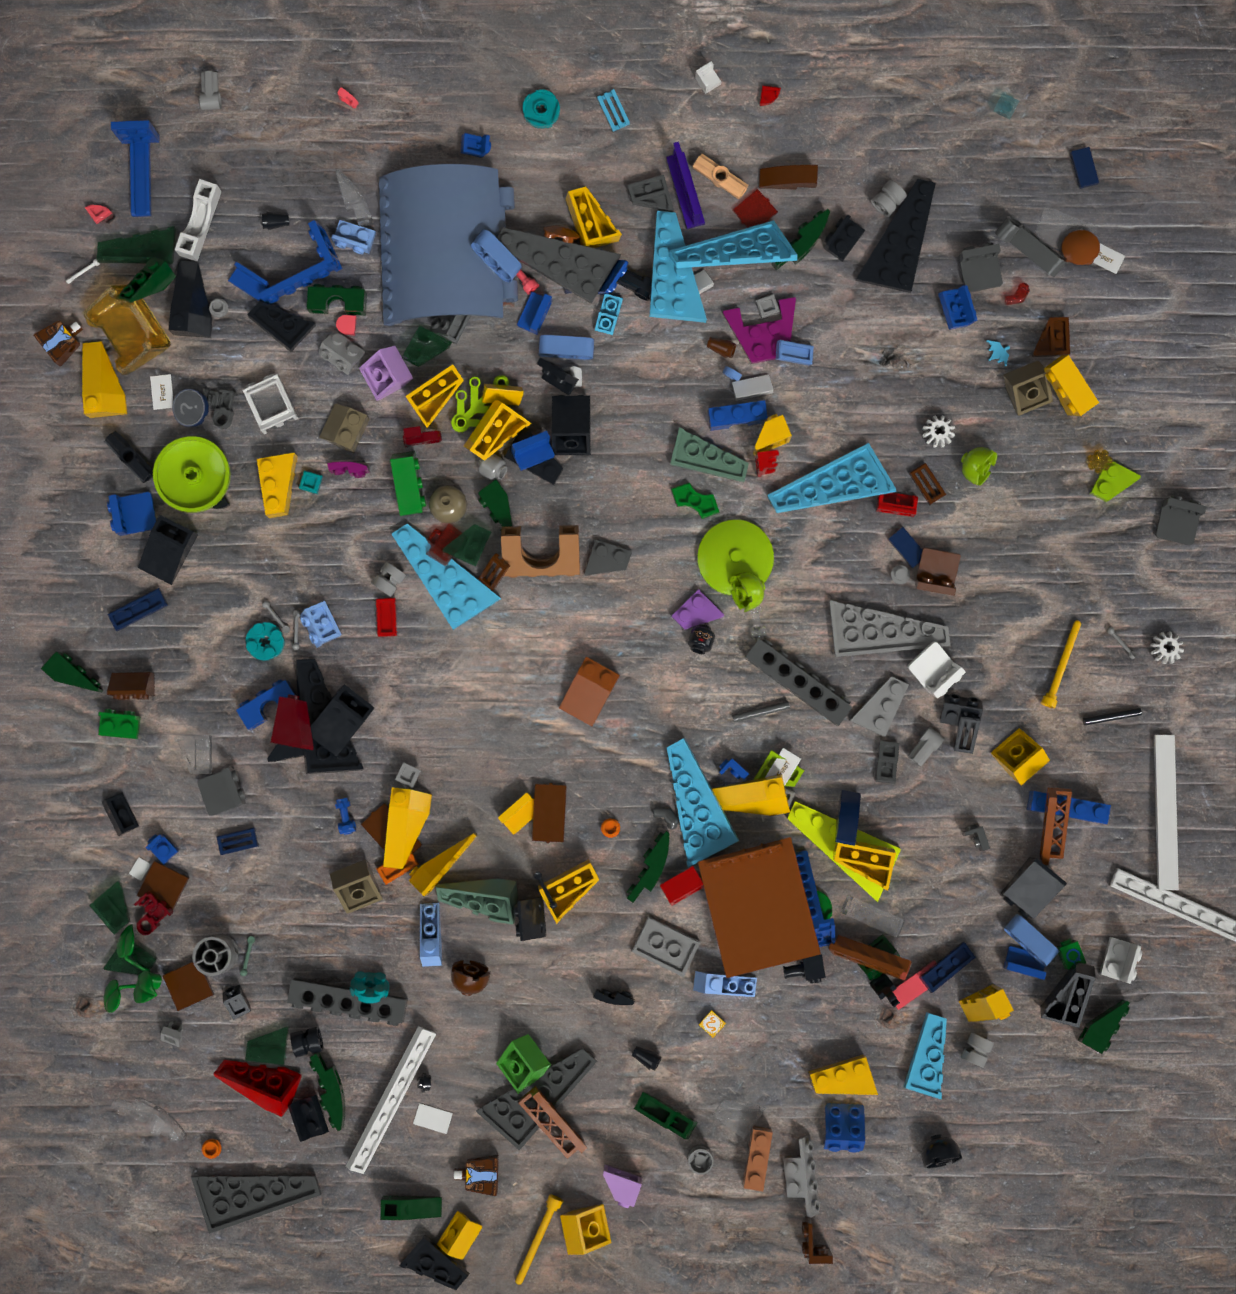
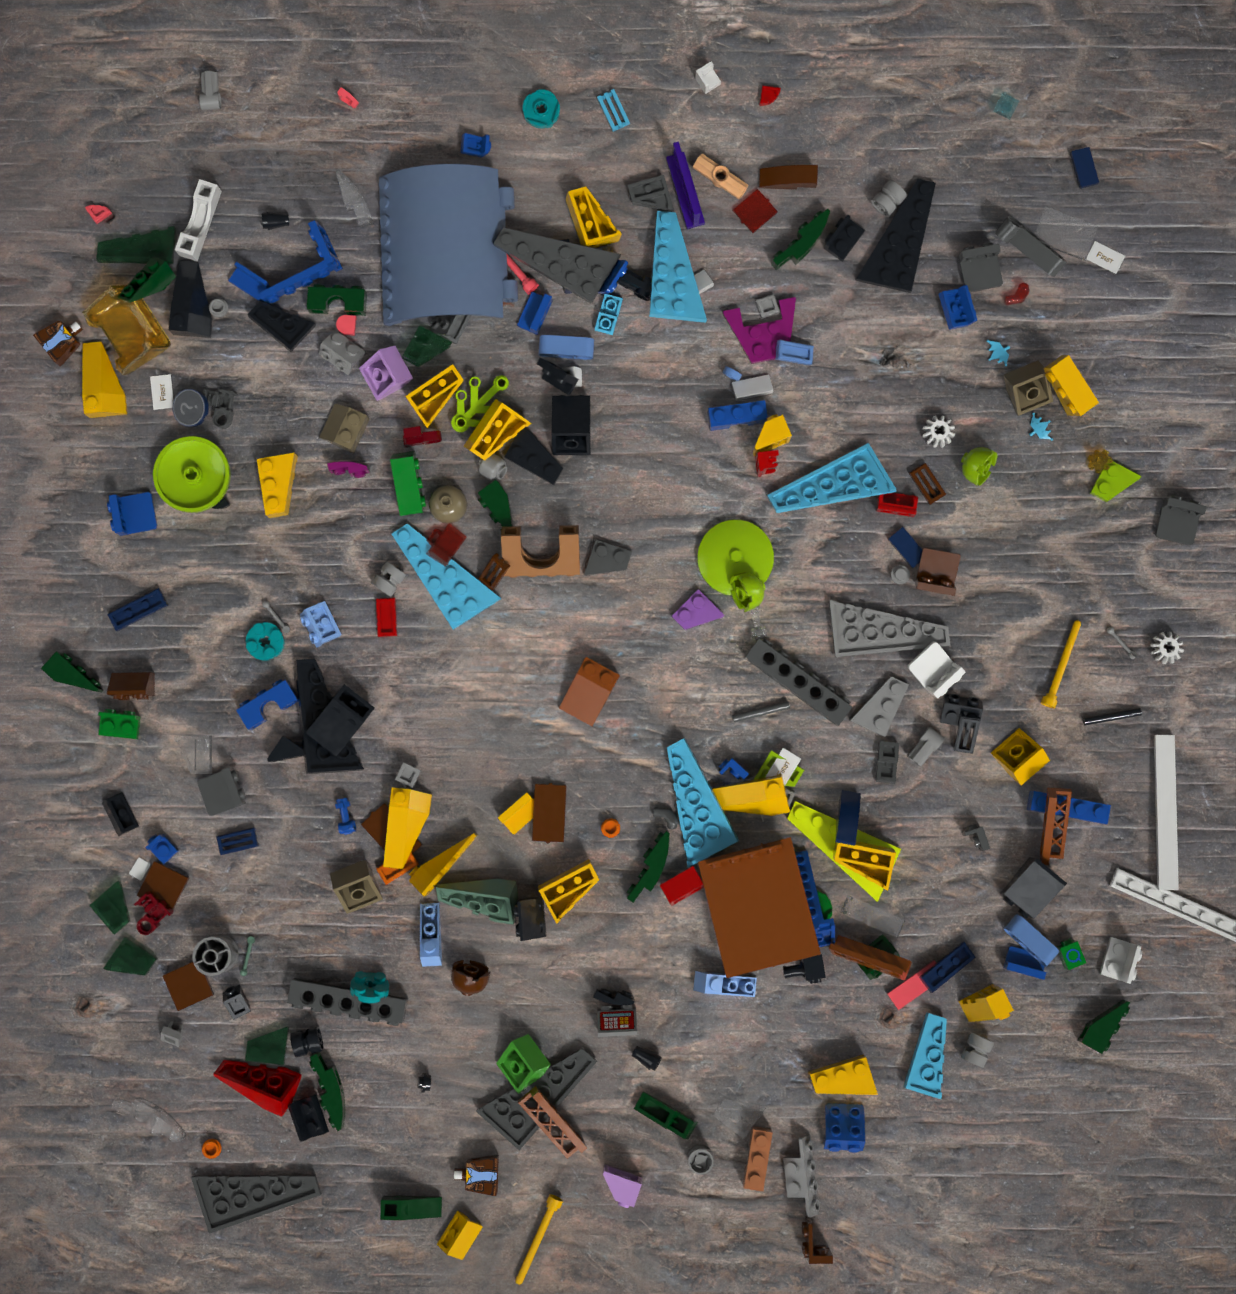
white hinge [65,259,100,284] -> none
green plant [103,924,162,1013] -> none
black piece [104,431,153,483] -> none
blue bracket [111,120,160,217] -> none
black slope [138,515,198,585] -> none
window [242,374,299,434] -> none
dark red slope [270,694,314,750] -> none
light grey hinge [292,610,300,650] -> none
teal tile [299,470,323,495] -> none
light blue bracket [331,220,376,254] -> none
white plate [346,1026,436,1174] -> none
black wing [399,1235,470,1290] -> none
white sticker [413,1103,453,1134] -> none
clear green wing [442,524,492,567] -> none
medium blue beam [471,229,522,283] -> none
yellow slope [482,384,524,406] -> none
blue panel [511,431,555,471] -> none
black hinge [534,871,557,909] -> none
dark orange dish [543,225,580,243] -> none
yellow slope [560,1204,611,1255] -> none
light grey tile [631,916,700,977] -> none
medium azure wing [669,220,797,268] -> none
sand green wing [670,427,749,483] -> none
green tile [671,483,720,519] -> none
black head [688,625,715,654] -> none
tile [698,1010,726,1038] -> none
reddish brown cone [707,337,736,358] -> none
black plate [869,973,900,1007] -> none
black cylinder [922,1134,963,1169] -> none
reddish brown wing [1032,317,1070,357] -> none
black wedge [1040,961,1096,1028] -> none
dark orange dish [1062,230,1100,265] -> none
none -> slope [597,1005,637,1037]
none -> medium azure piece [1029,412,1053,441]

